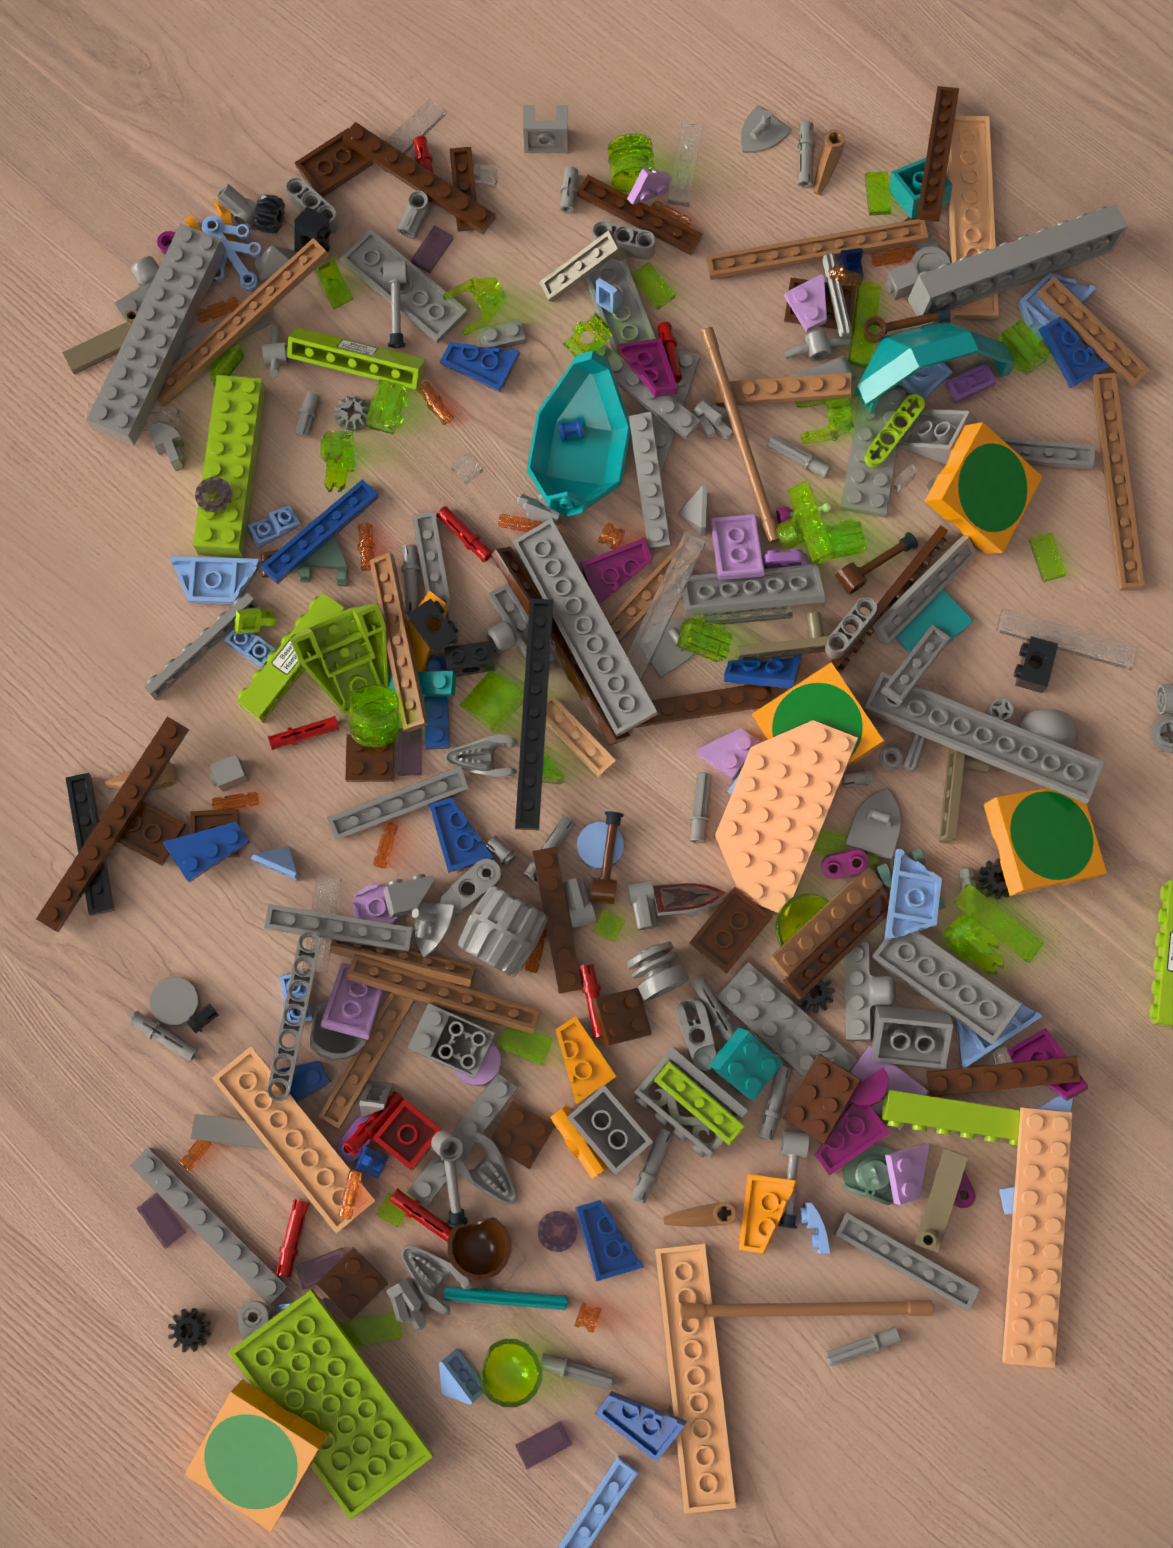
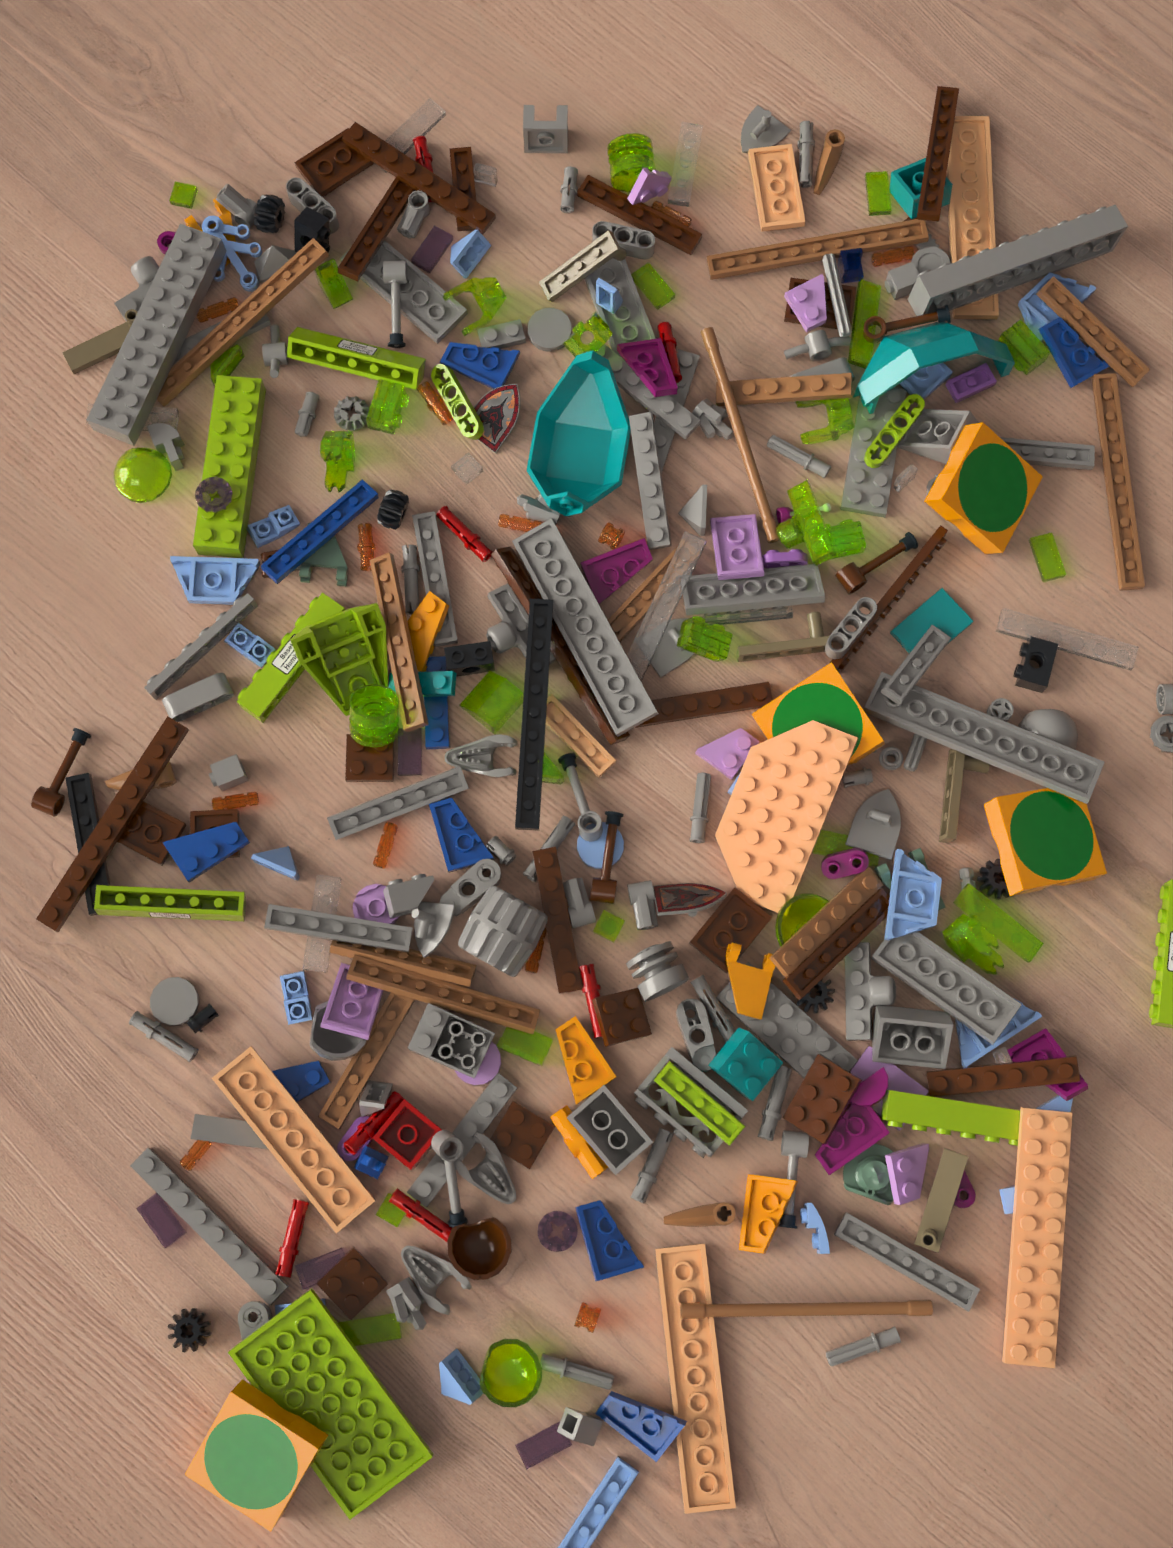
lime plate [234,608,277,634] -> none
light grey beam [267,931,320,1102] -> none
red pin [268,716,340,750] -> none
clear orange axle [338,1169,362,1220] -> none
black brick [407,598,458,654] -> none
teal axle [444,1286,568,1310] -> none
blue bush [558,418,584,442] -> none
blue wing [724,654,801,689] -> none
clear orange axle [828,266,863,287] -> none
light grey plate [872,535,977,645] -> none
none -> reddish brown piece [31,728,91,817]
none -> lime brick [94,885,246,922]
none -> clear neon green cylinder [113,447,172,503]
none -> light grey beam [162,673,234,722]
none -> clear neon green tile [169,182,198,209]
none -> reddish brown plate [338,178,416,282]
none -> black gear [377,489,409,530]
none -> lime beam [431,364,484,440]
none -> light blue slope [450,230,491,279]
none -> shield [467,384,520,453]
none -> light grey tile [528,308,572,352]
none -> light grey brick [557,1407,603,1446]
none -> light grey piece [558,753,603,842]
none -> light orange flag [726,942,776,1020]
none -> light nougat plate [748,144,805,232]

